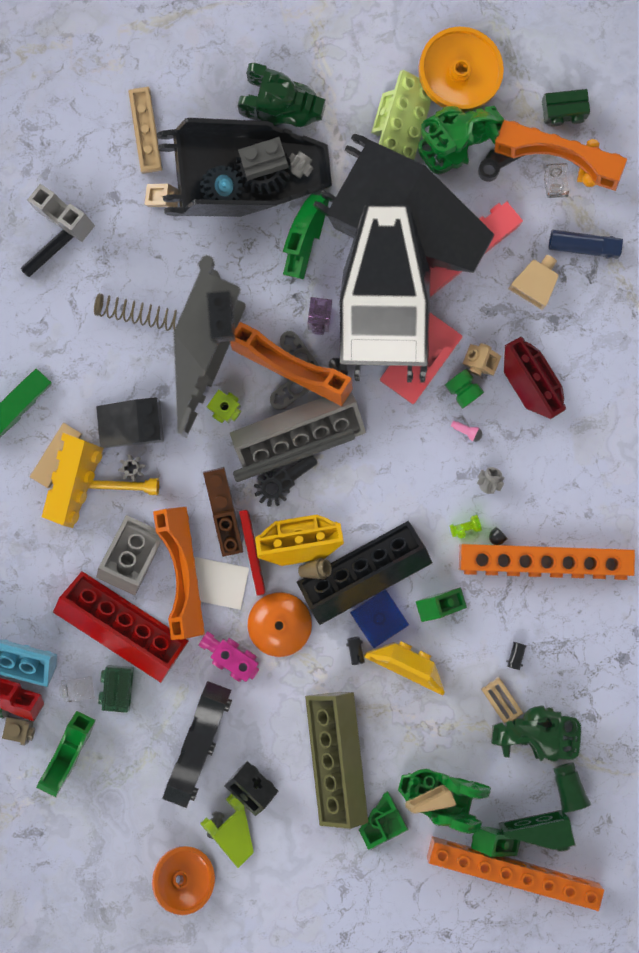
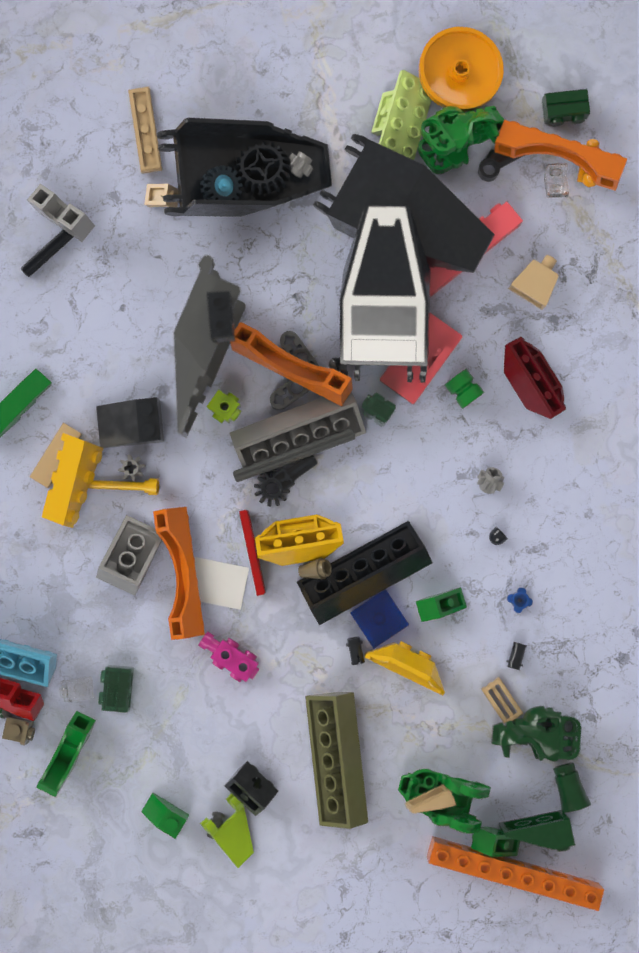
red slope [53,571,189,683] -> none
dark tan piece [94,293,177,331] -> none
orange dish [152,846,215,915] -> none
black brick [162,681,232,808] -> none
reddish brown slope [203,467,243,557] -> none
dark green animal [237,63,326,128] -> none
dark grey plate [238,137,289,180] -> none
orange dish [248,592,312,657] -> none
green slope [283,194,329,280] -> none
clear purple brick [307,297,332,335] -> none
green slope [359,791,409,850] -> none
clear neon green piece [449,515,482,539] -> none
bright pink piece [451,421,482,442] -> none
orange brick [459,544,635,580] -> none
tan brick [463,343,501,376] -> none
dark blue piece [548,229,623,259] -> none
none -> green slope [141,793,189,839]
none -> clear green brick [361,393,396,427]
none -> blue plate [507,587,533,613]

